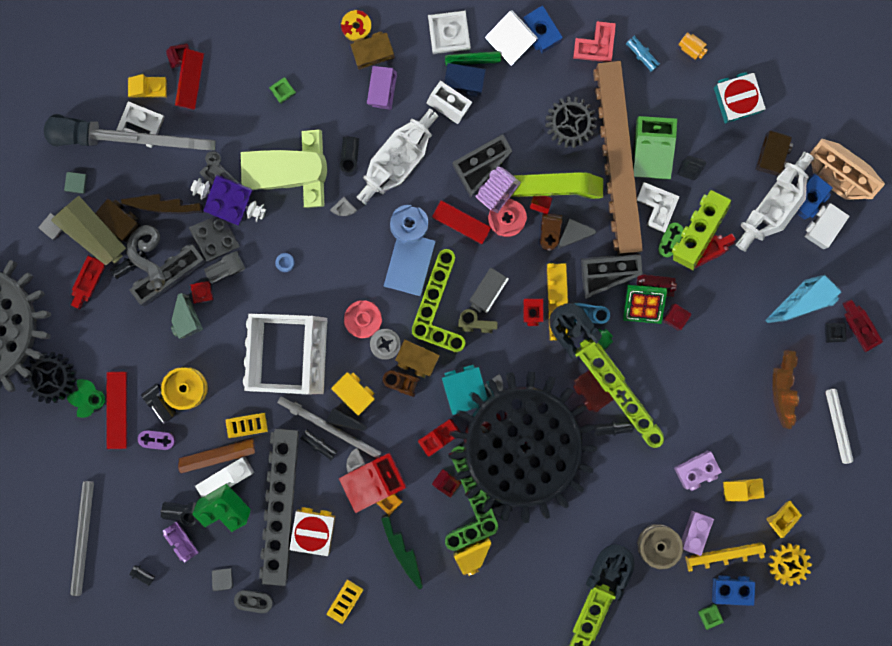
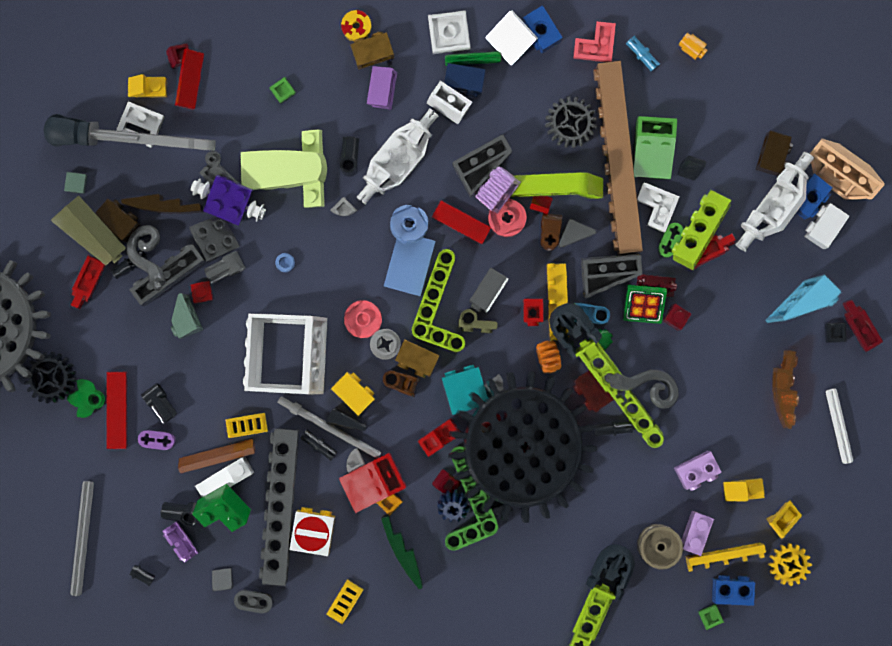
light grey tile [38,213,63,240] -> none
yellow wheel [161,368,208,410] -> none
yellow slope [454,537,491,576] -> none
piece [714,72,765,124] -> none
none -> dark blue gear [437,489,470,523]
none -> orange gear [536,340,561,373]
none -> dark grey plant [606,370,679,409]

